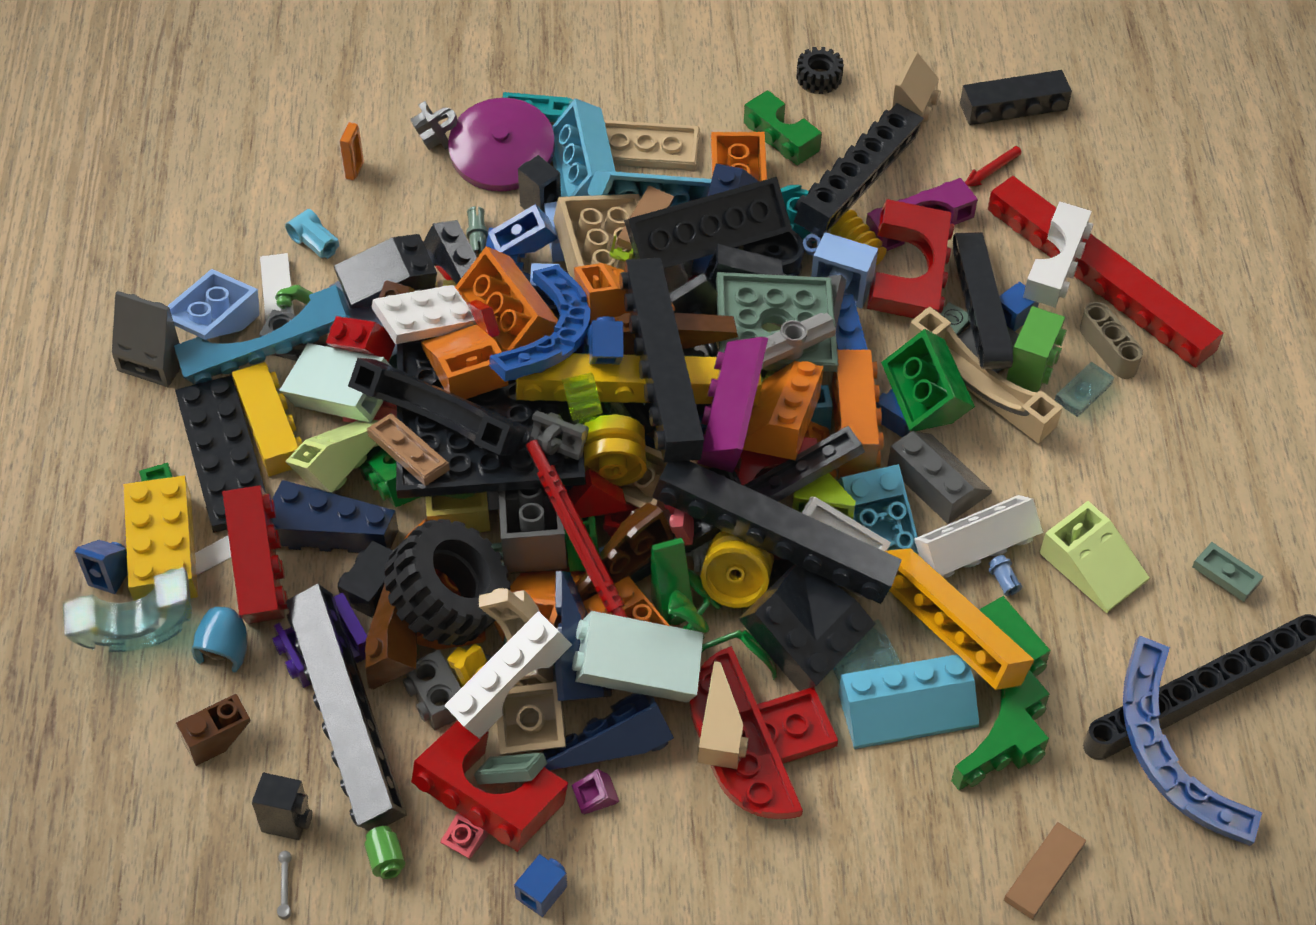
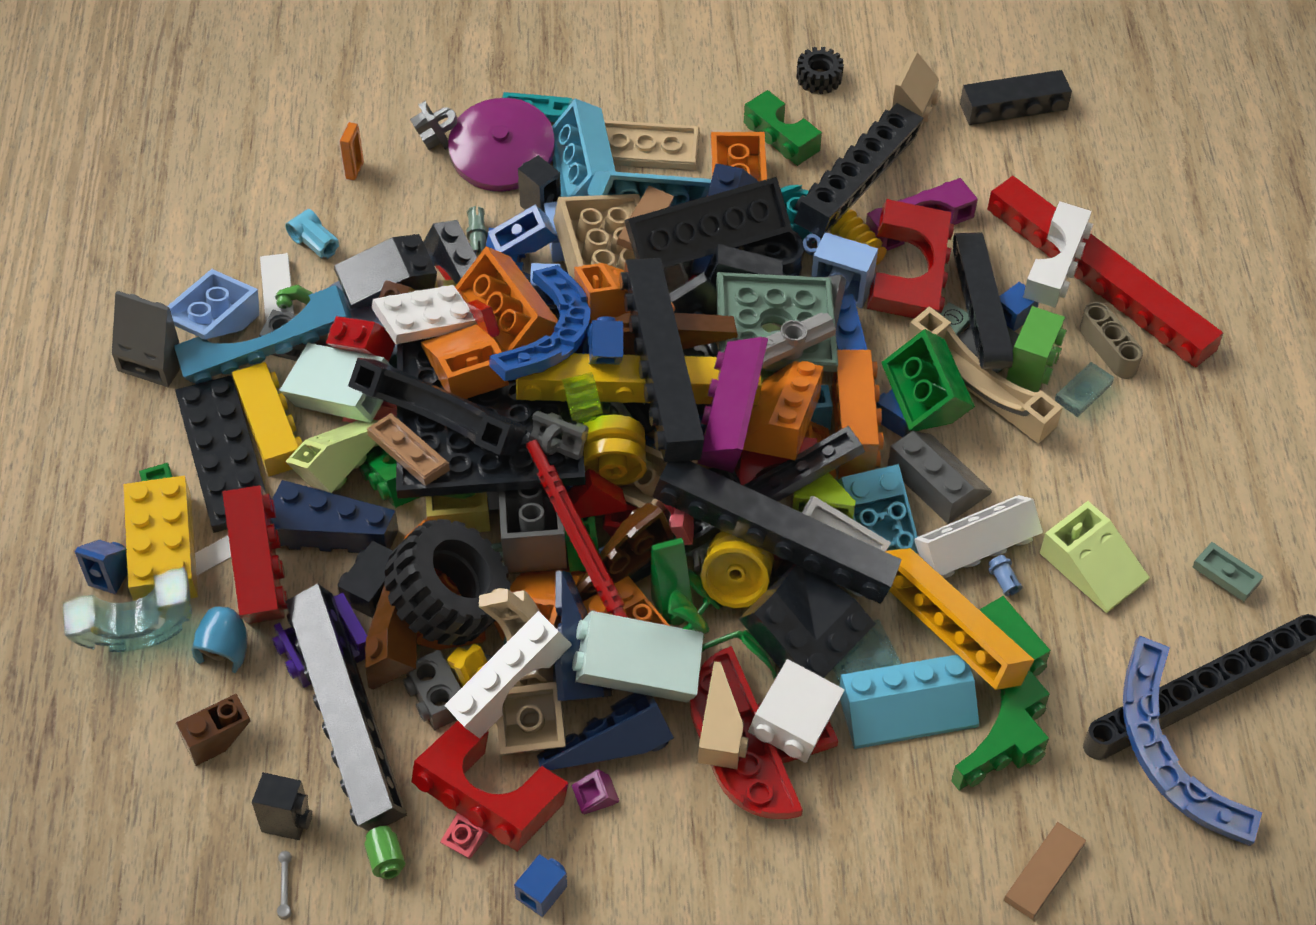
sand green tile [474,753,547,785] -> none
lime piece [610,235,634,262] -> none
red piece [965,146,1022,187] -> none
none -> white brick [748,659,845,763]

